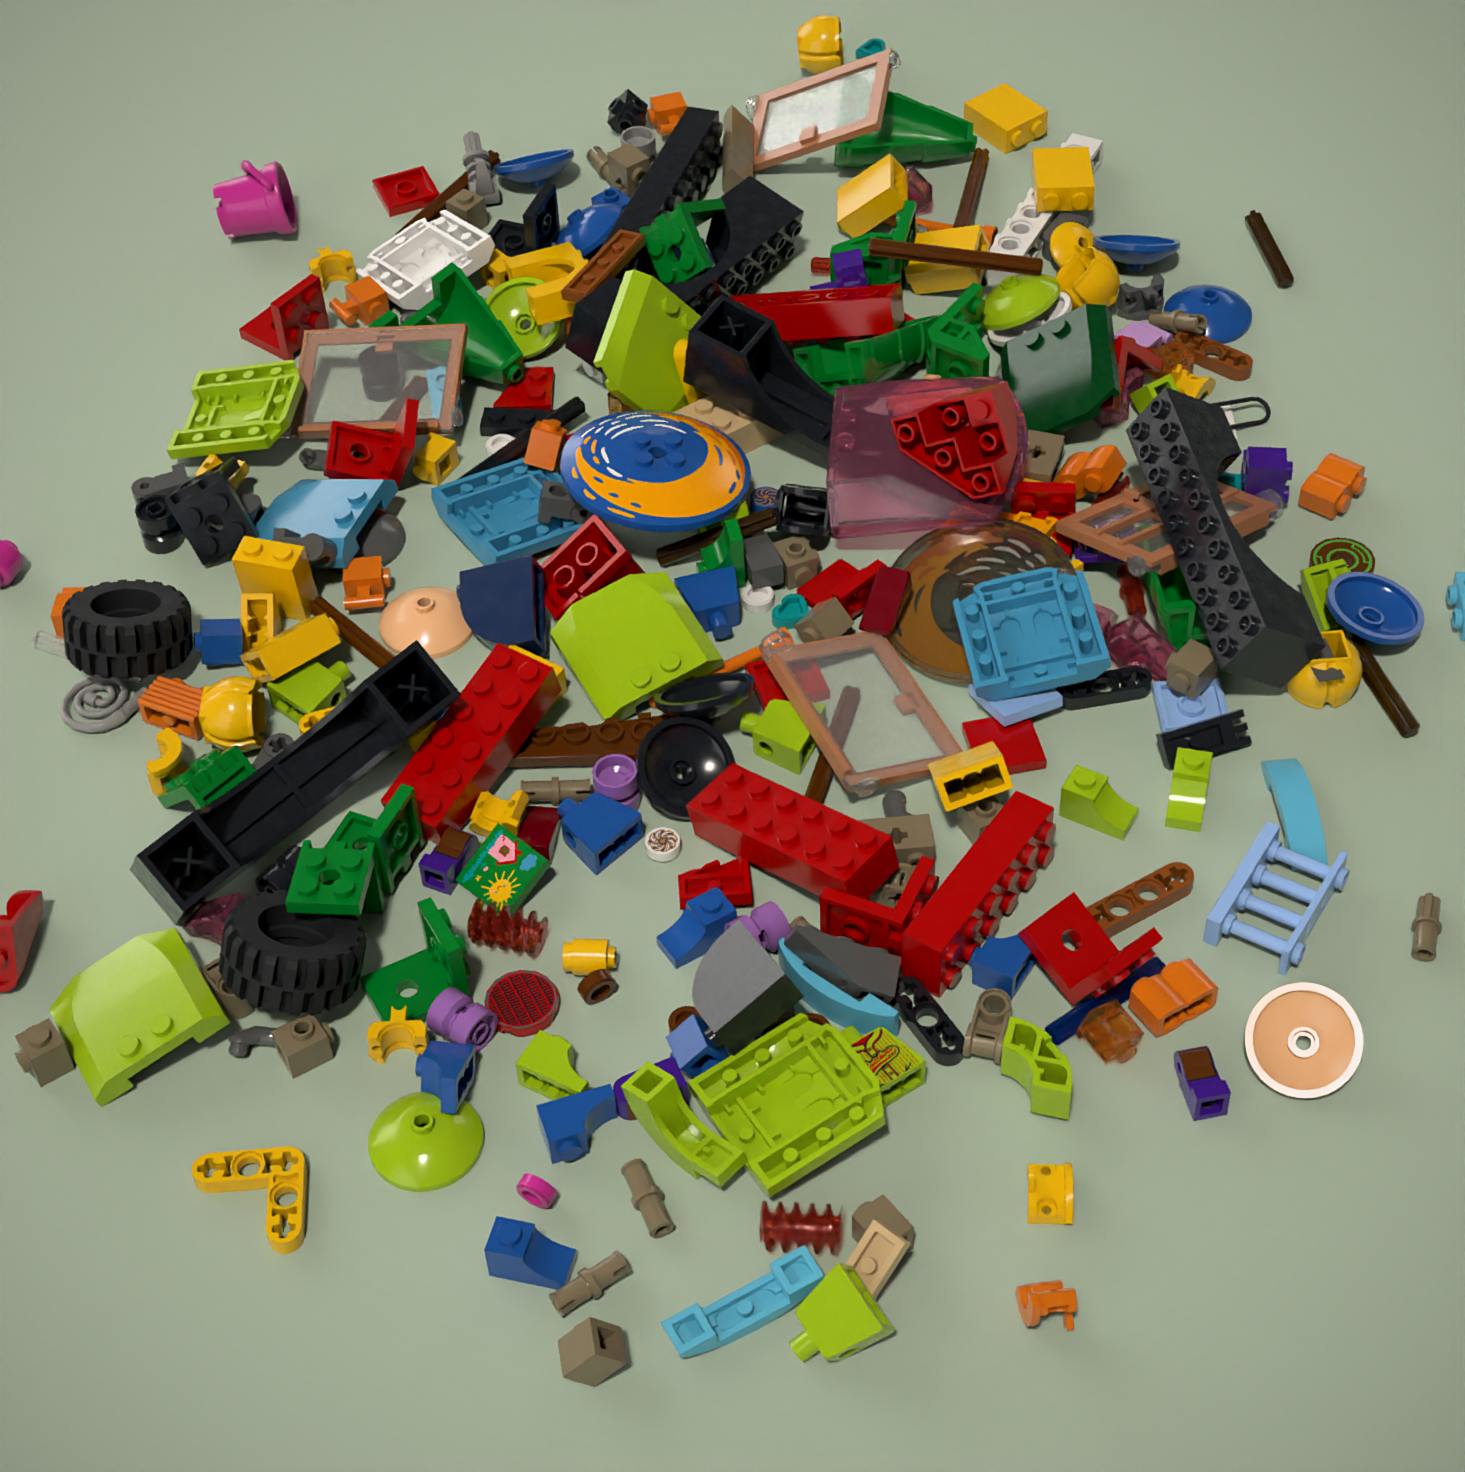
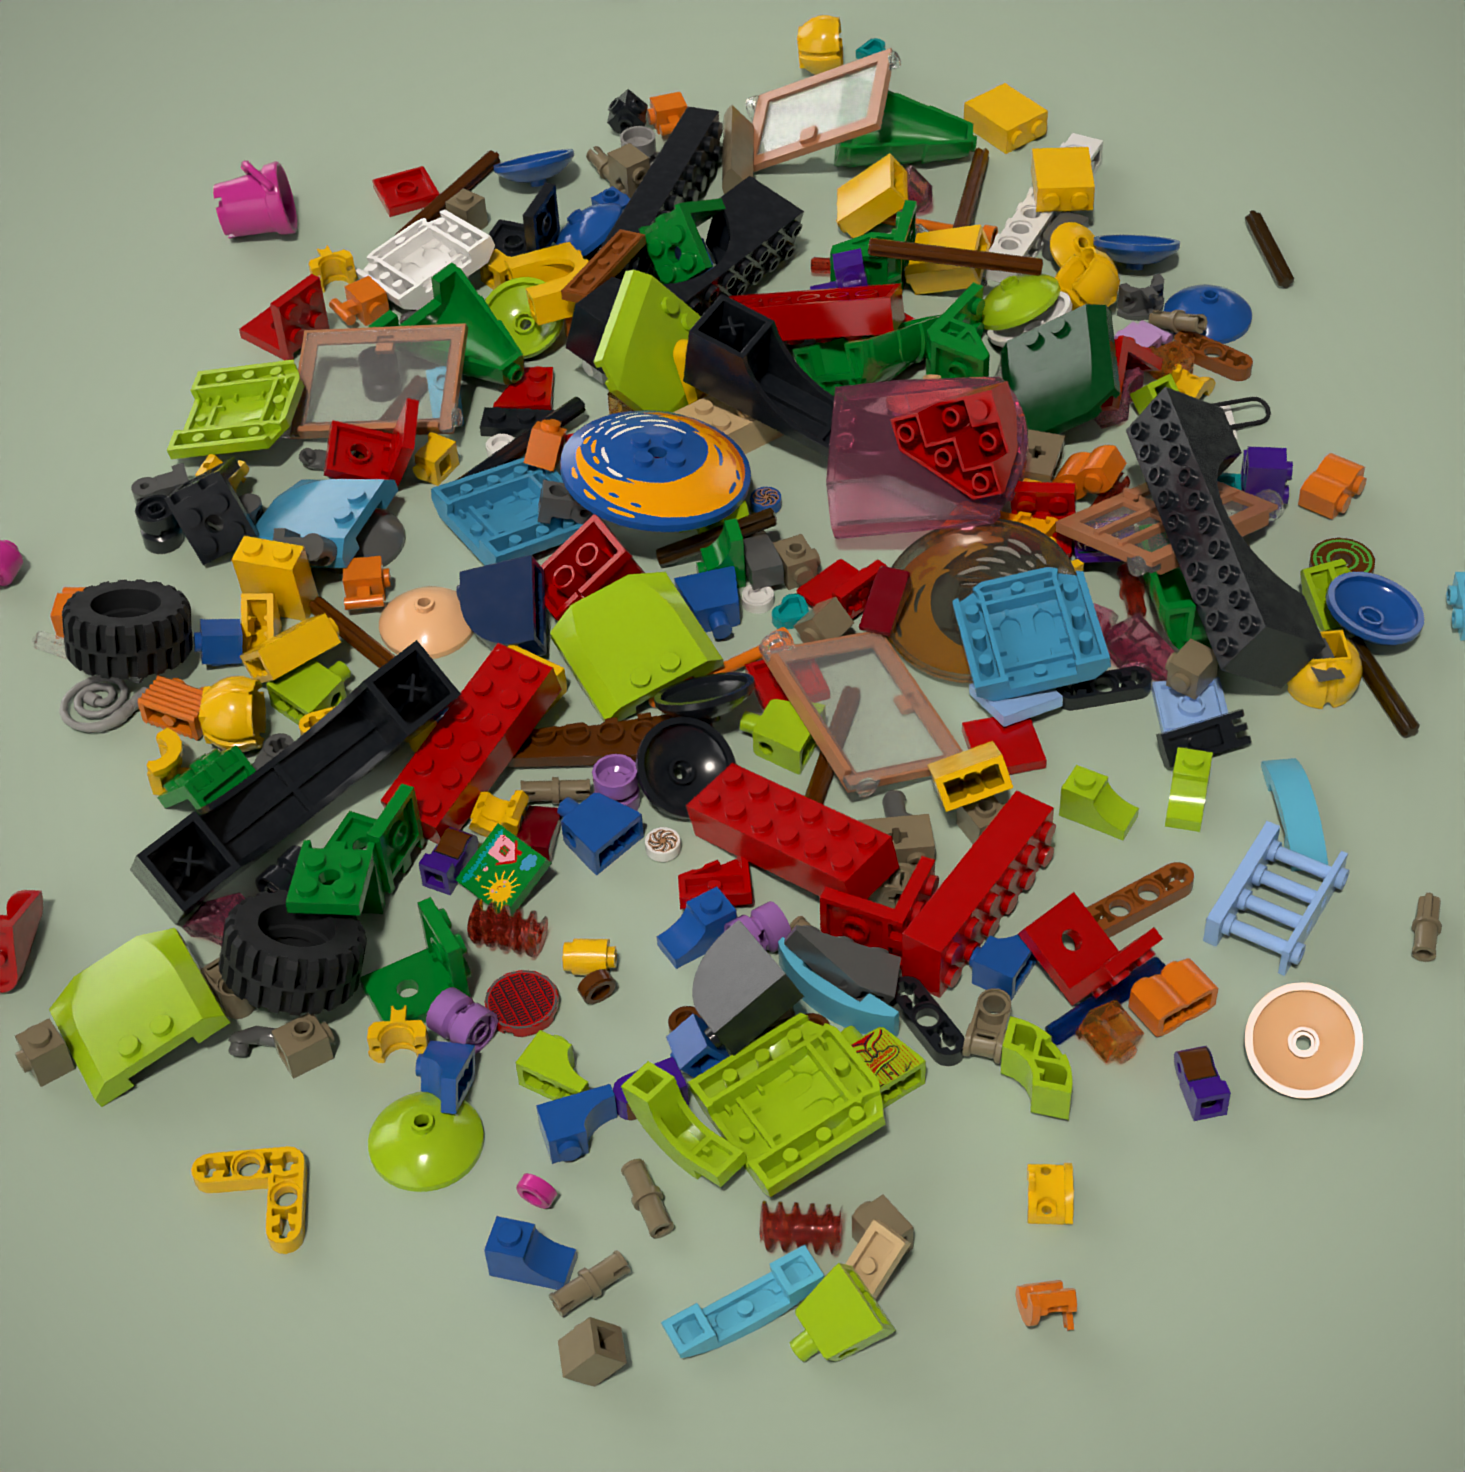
light grey piece [462,131,500,205] -> none
black piece [773,483,839,536] -> none

